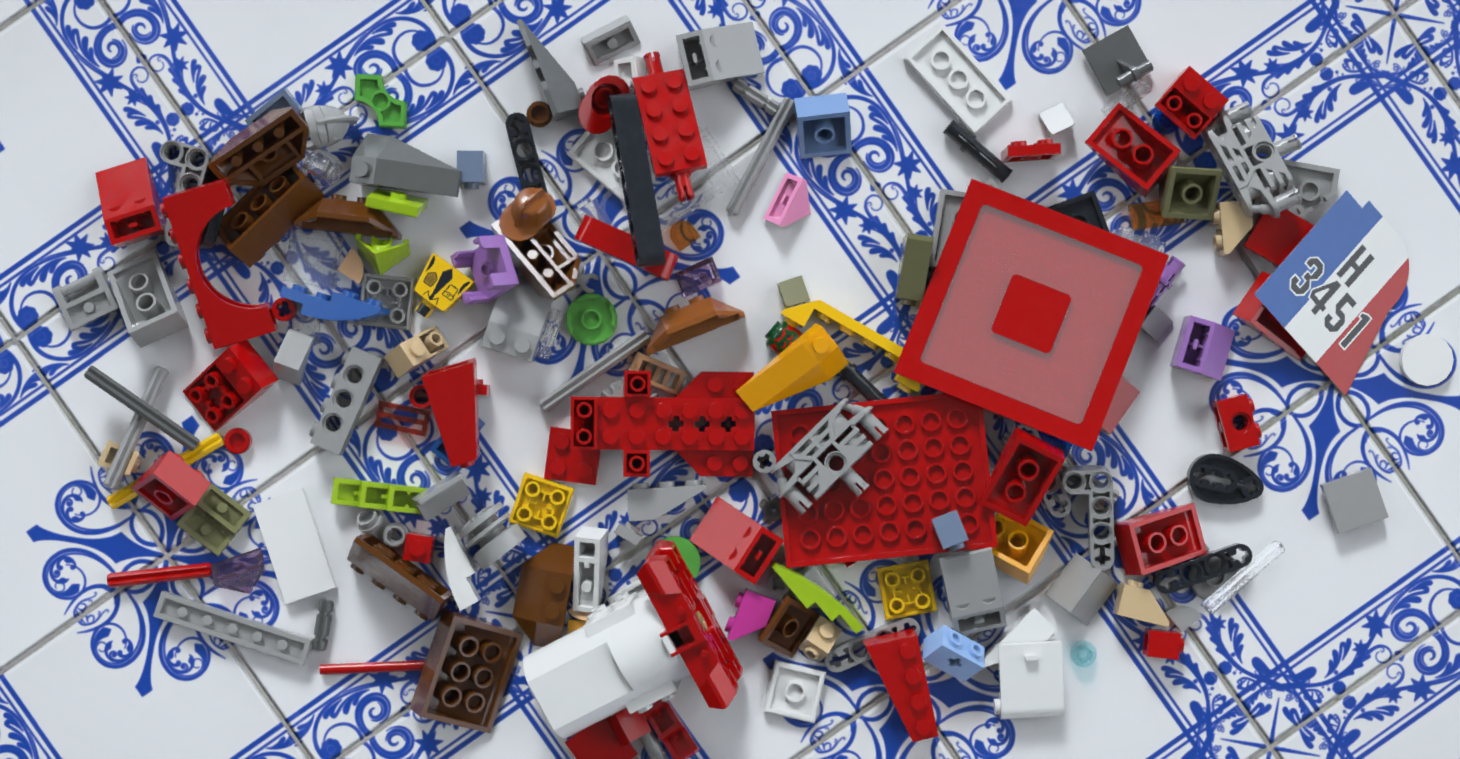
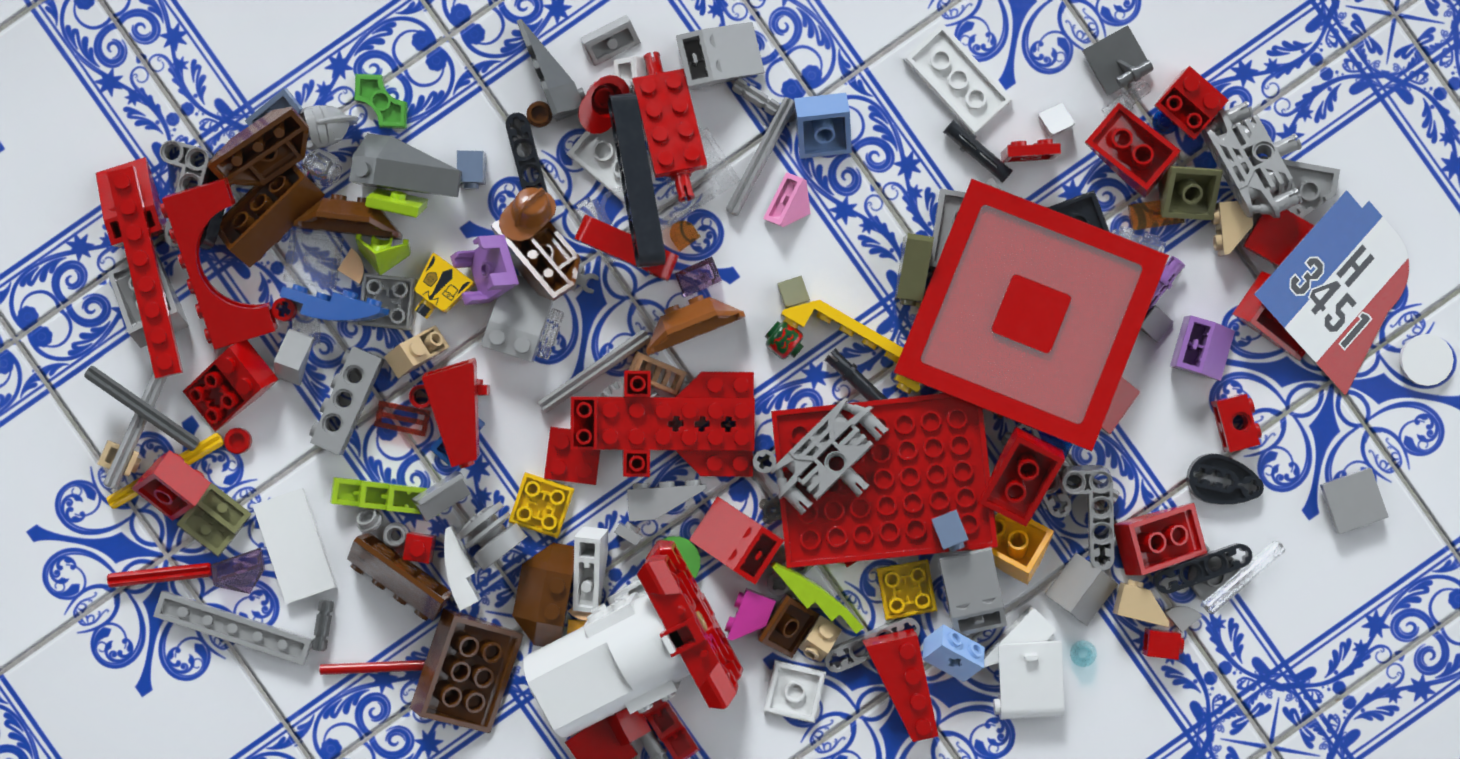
light grey plate [52,266,120,331] -> none
bright green tile [566,294,618,345] -> none
light orange wedge [736,323,849,412] -> none
none -> red plate [107,166,183,379]

